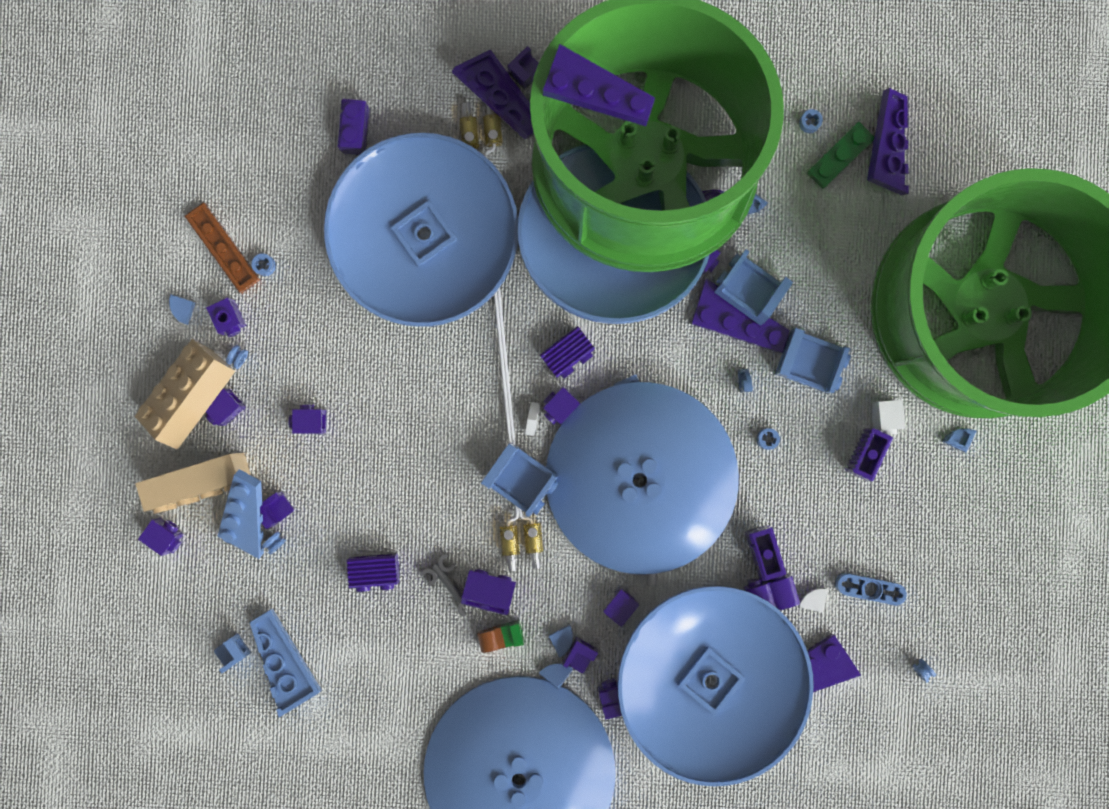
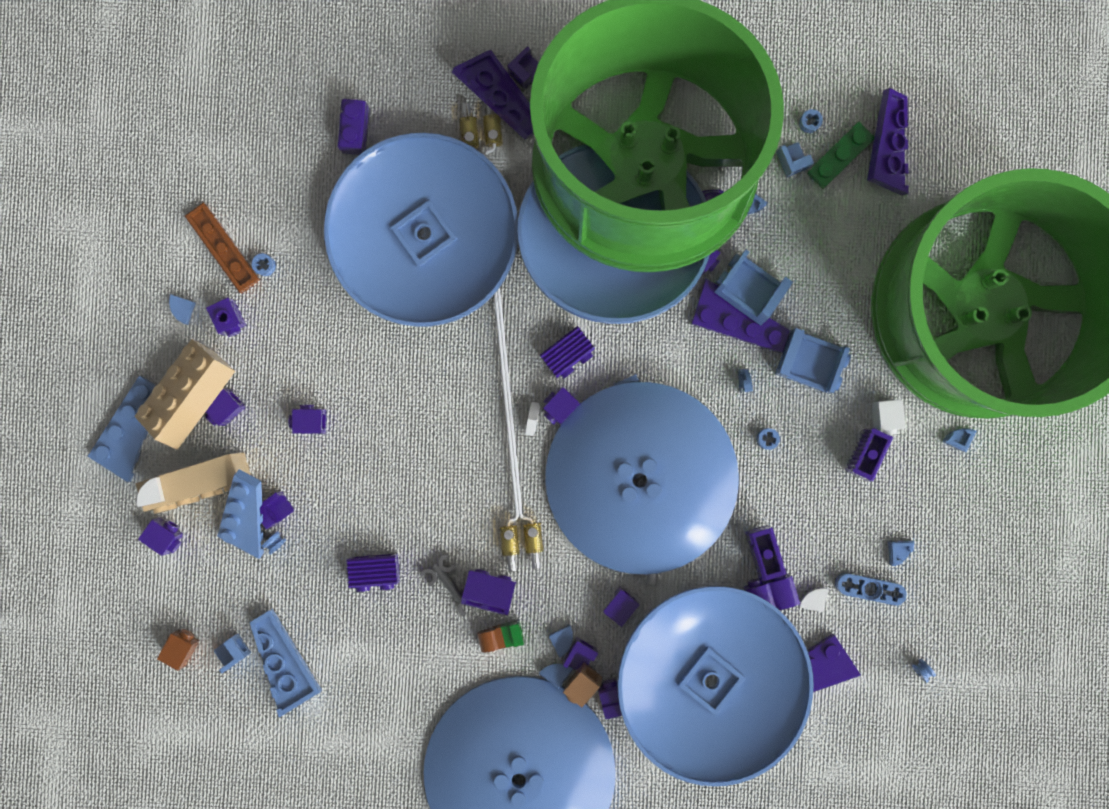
medium blue bush [226,345,248,369] -> none
medium blue panel [481,443,559,517] -> none
dark purple wing [543,44,655,126] -> none
none -> medium blue wing [87,376,156,482]
none -> white tile [137,477,165,507]
none -> dark orange brick [157,629,200,671]
none -> medium nougat brick [563,662,603,707]
none -> medium blue panel [776,143,814,178]
none -> medium blue tile [888,540,914,566]

